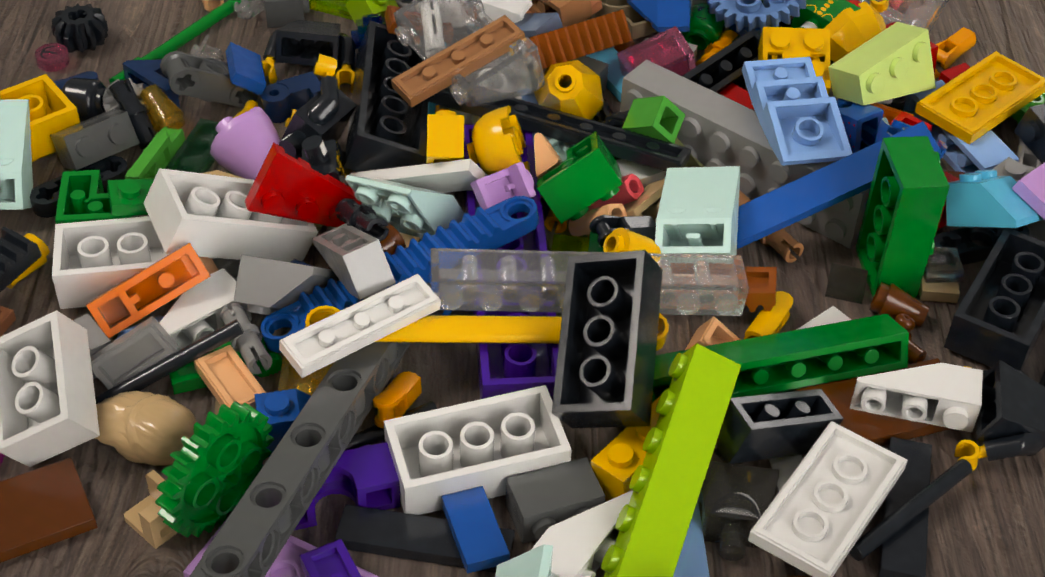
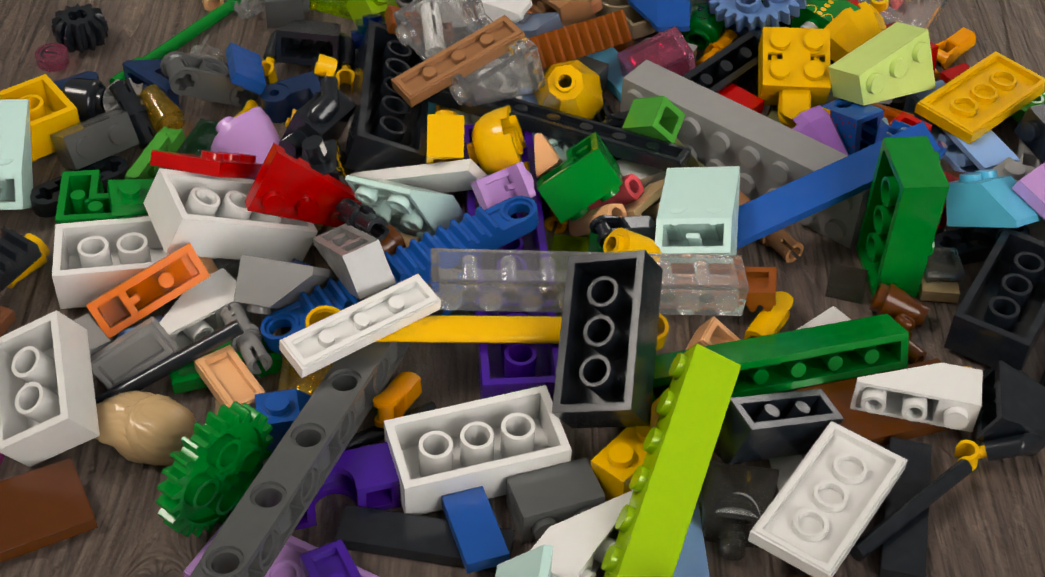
tan panel [124,470,177,549] -> none
light blue slope [741,57,853,166] -> none
none -> red wing [150,150,263,179]

